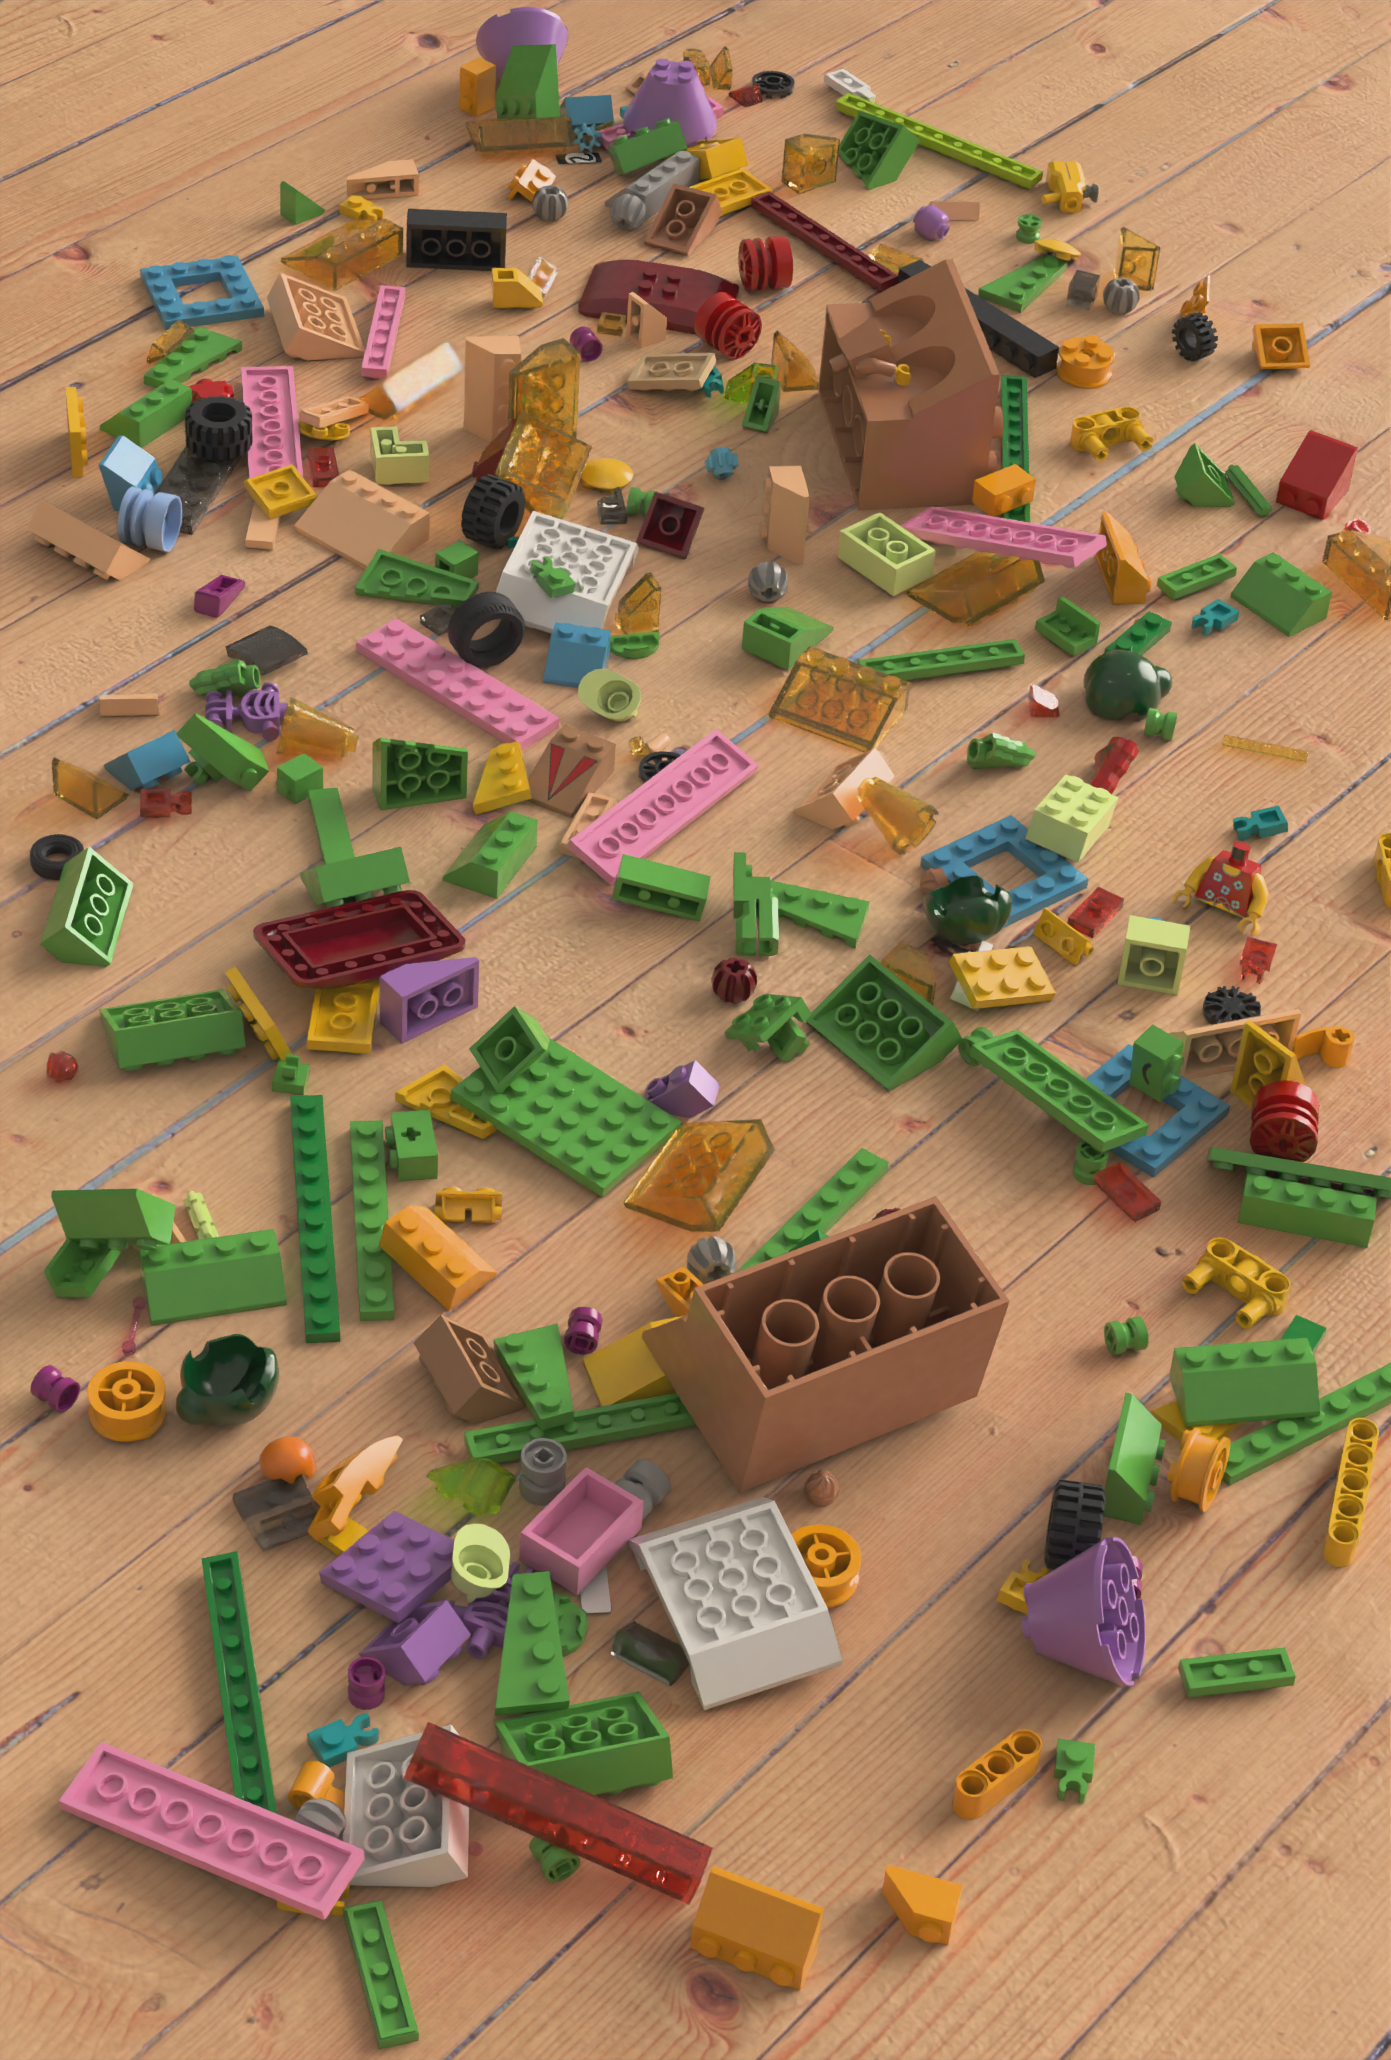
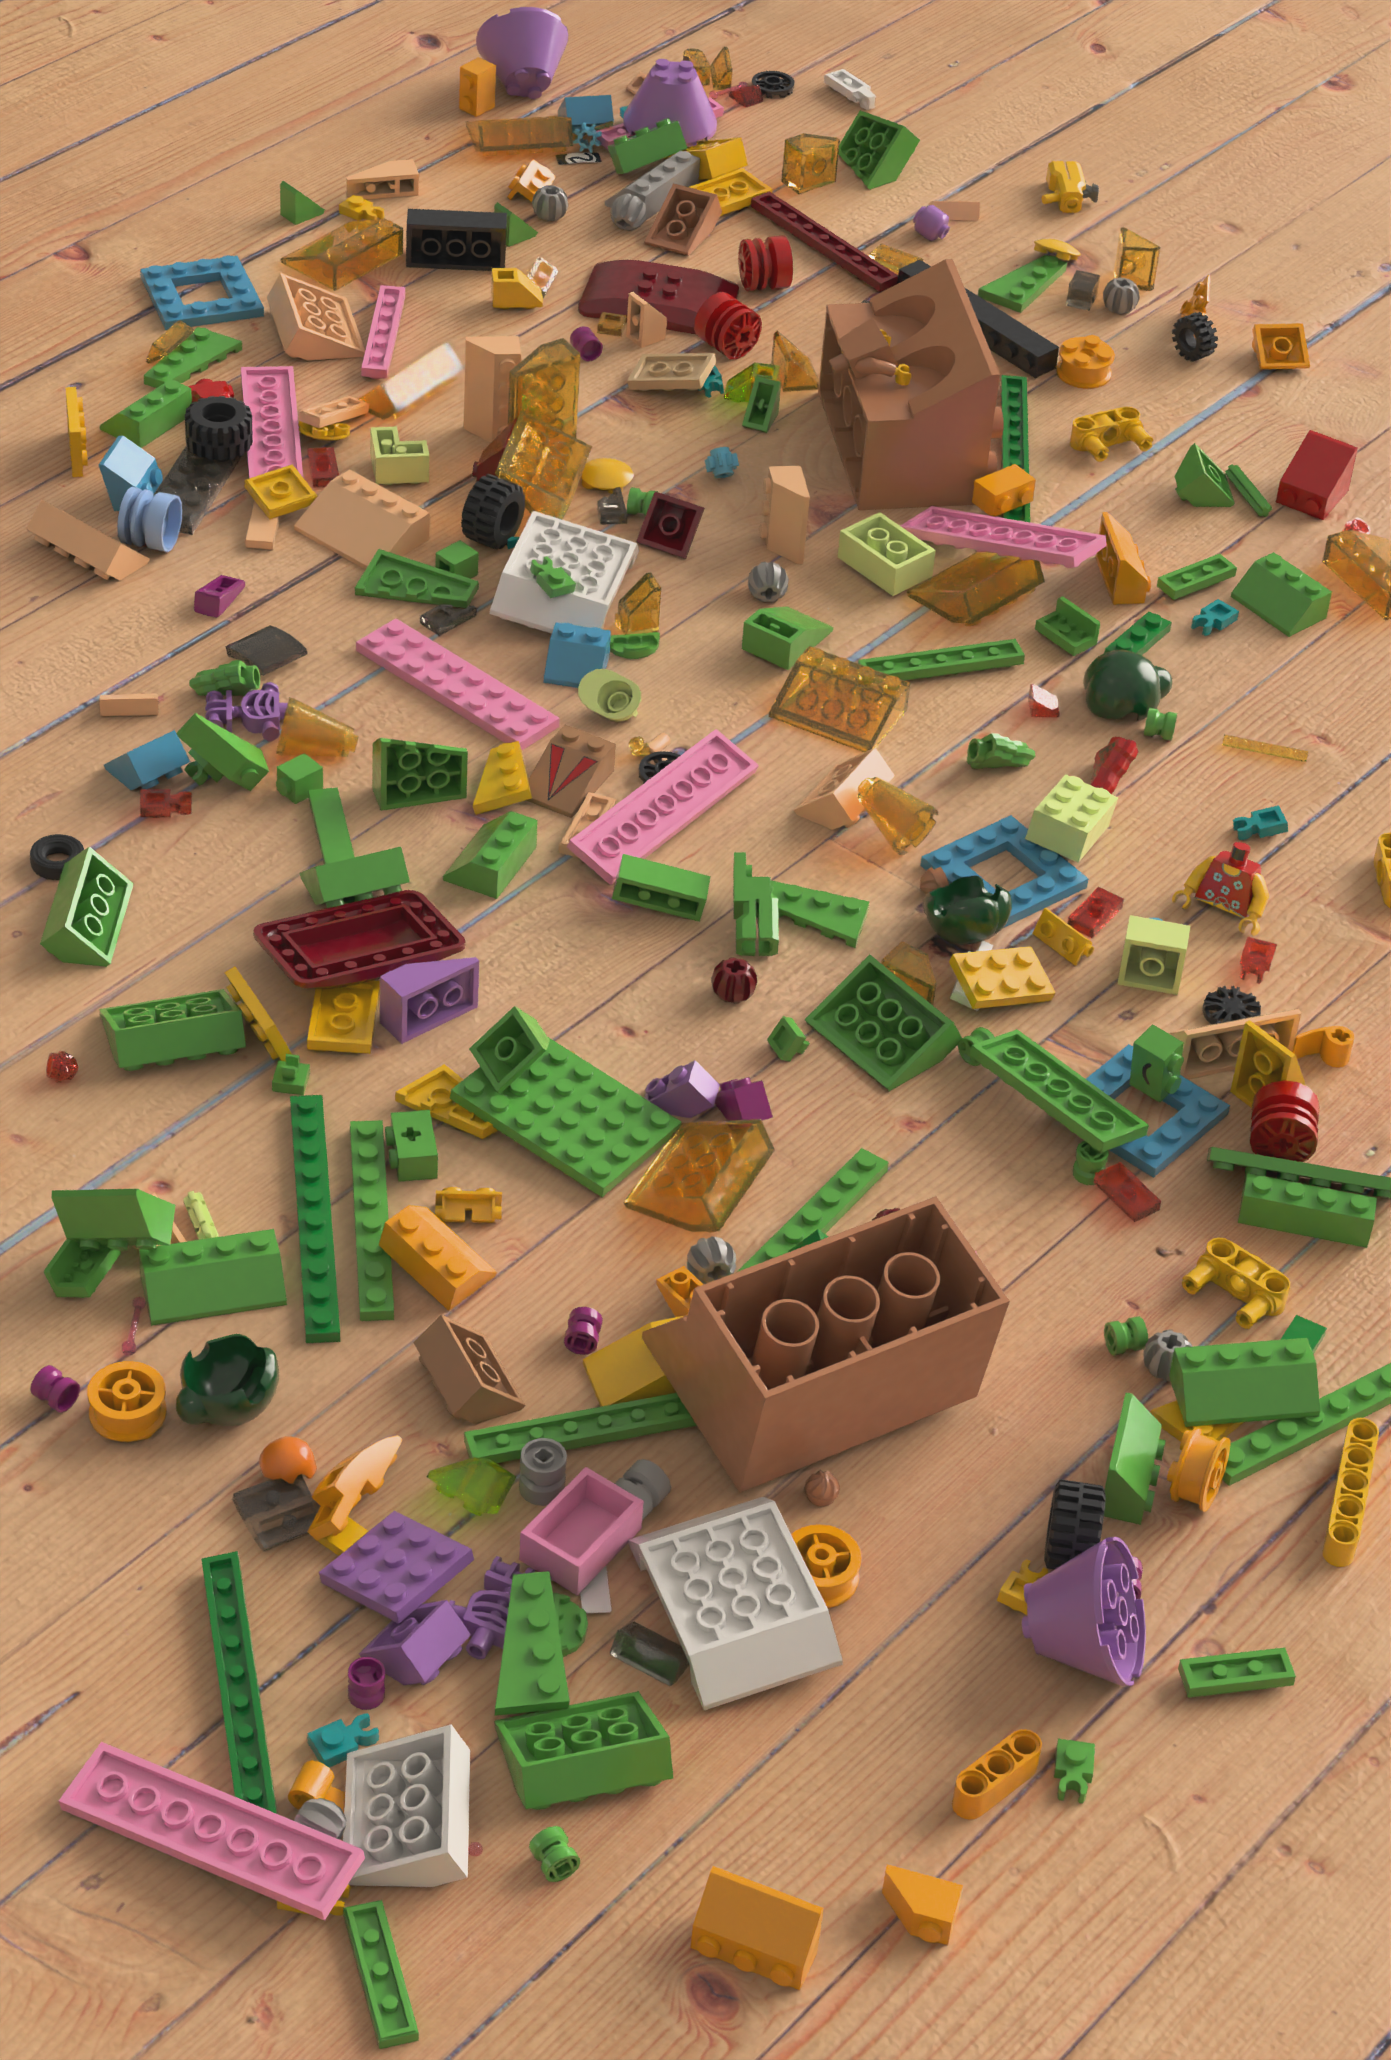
clear yellow slope [51,757,129,819] -> none
clear red brick [404,1722,713,1905] -> none
black tyre [447,592,525,667] -> none
yellowish green piece [451,1523,510,1603] -> none
bright green wing [494,1323,574,1430] -> none
bright green slope [495,44,560,119] -> none
bright green piece [724,994,812,1052] -> none
lime plate [835,93,1043,189] -> none
bright green wheel [1016,214,1042,244] -> none
none -> bright green slope [494,202,538,247]
none -> clear pink hinge [709,82,748,100]
none -> magenta slope [715,1077,773,1128]
none -> light grey piece [1143,1330,1193,1381]

